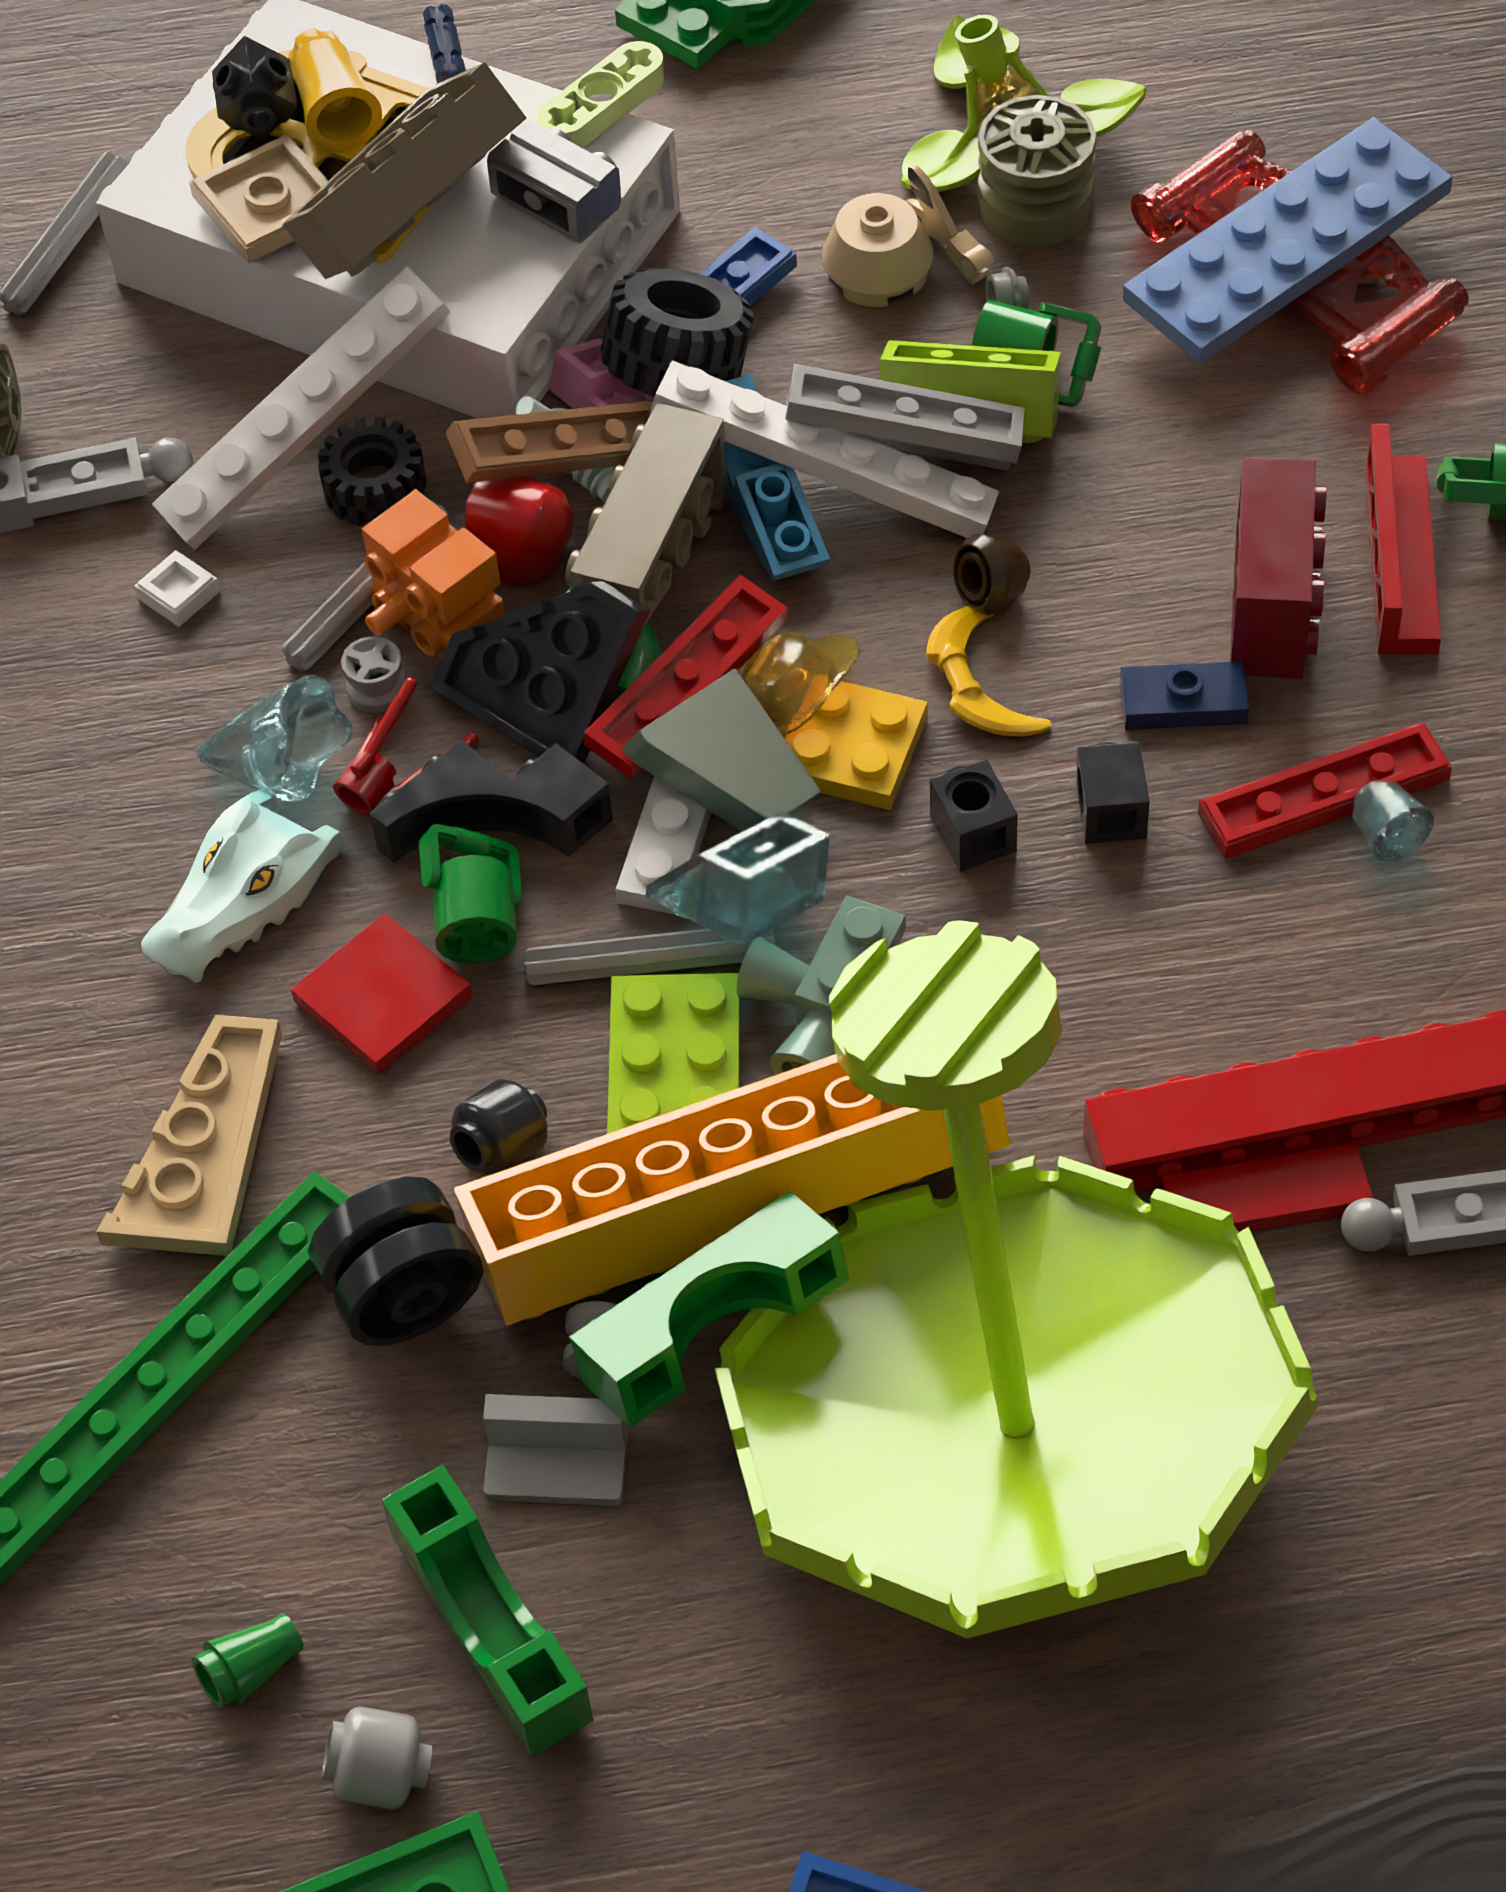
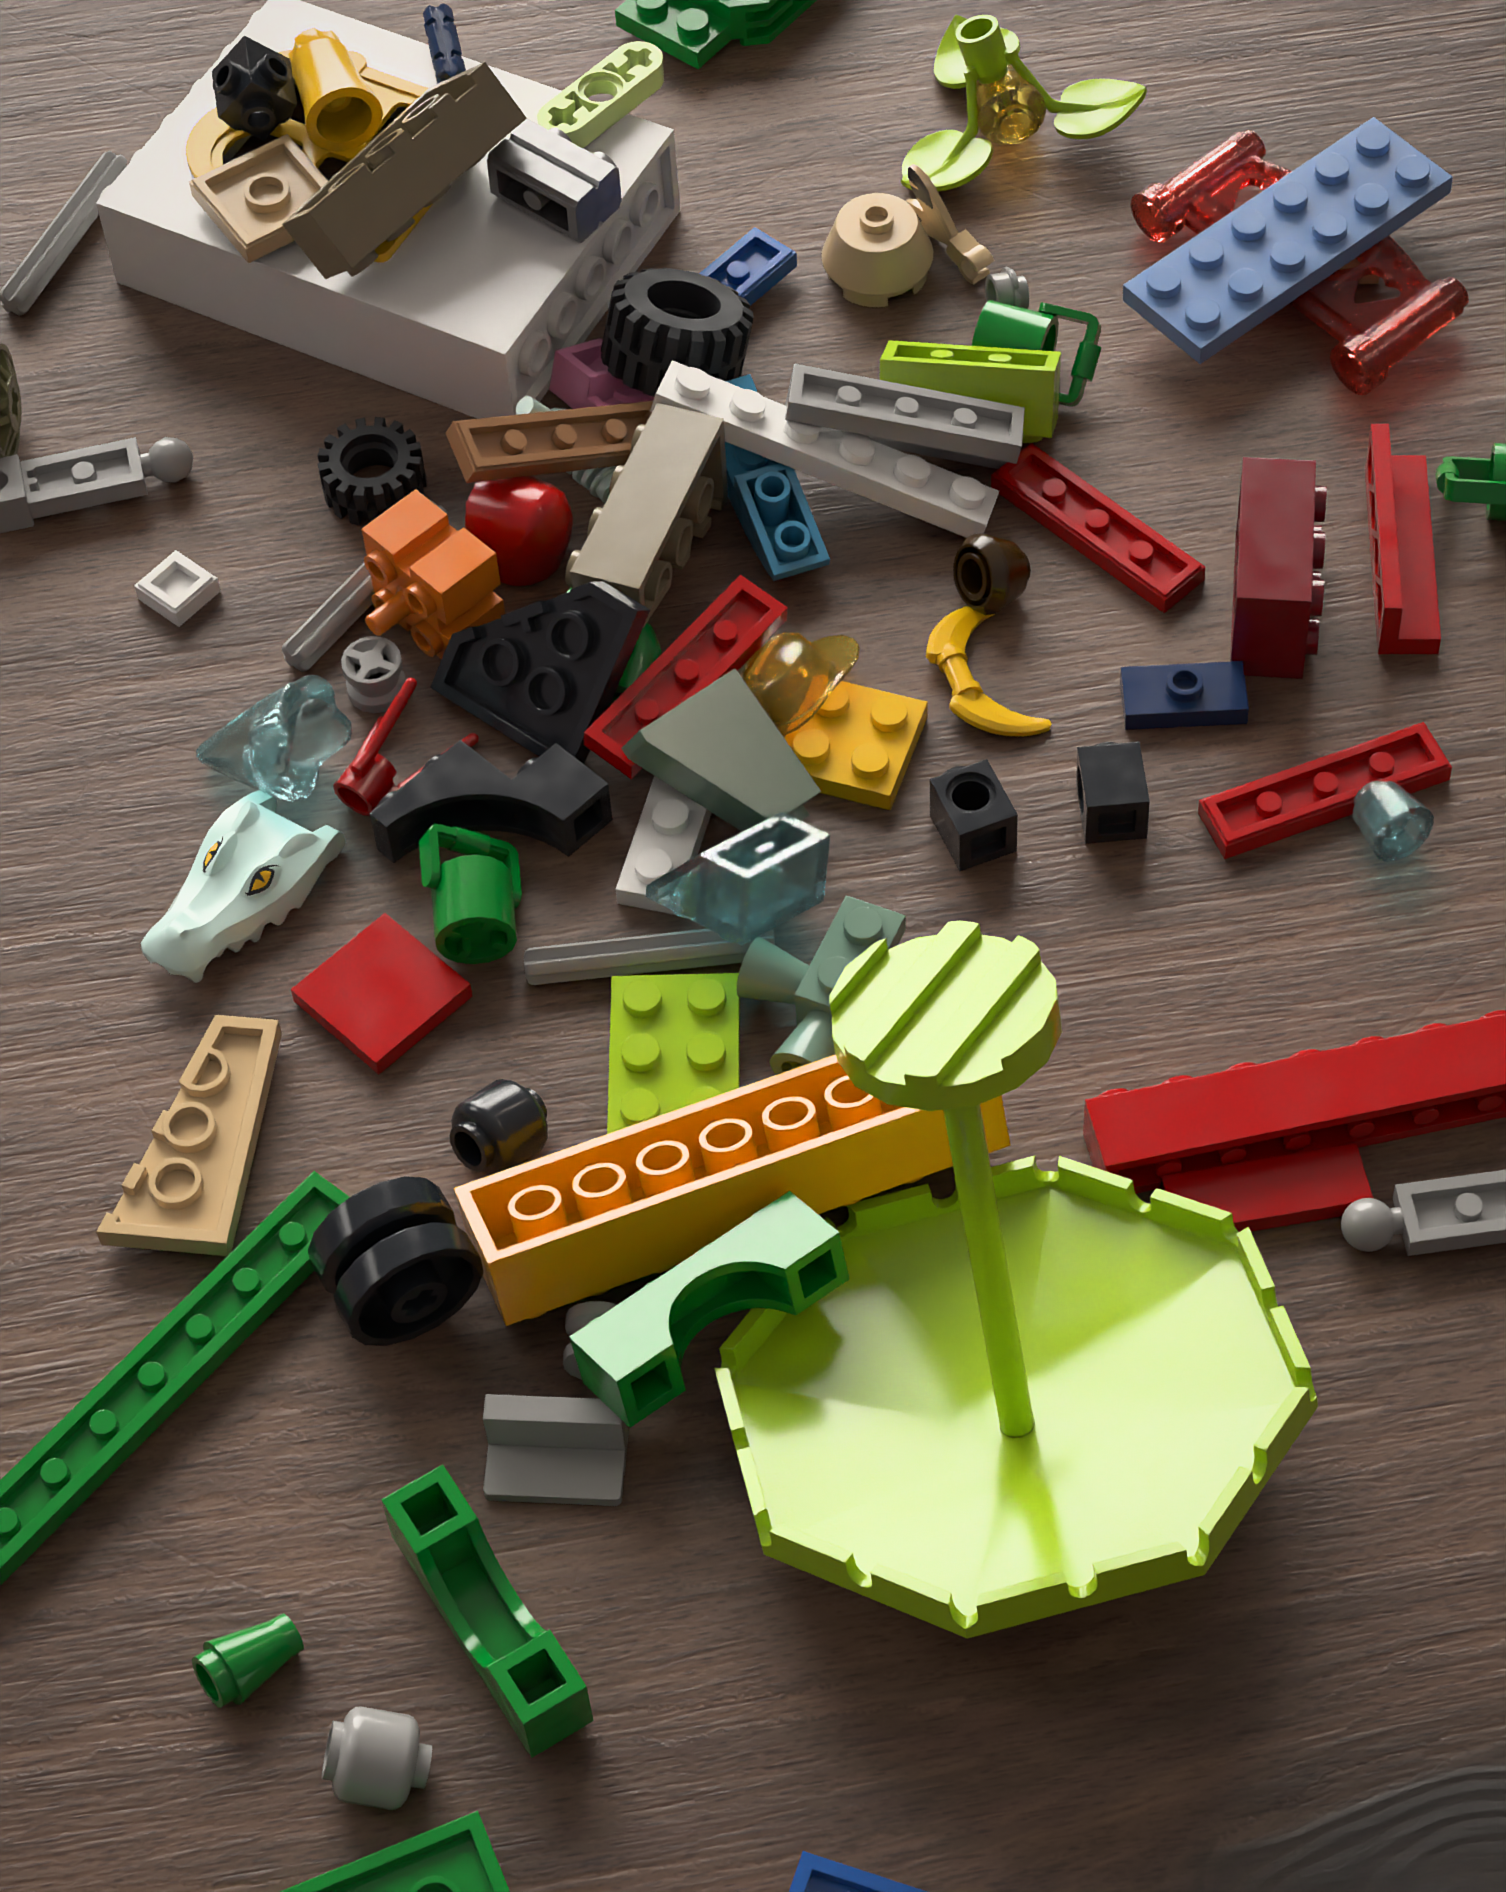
white plate [152,265,450,550] -> none
olive wheel [978,95,1096,247] -> none
none -> red tile [991,443,1206,613]

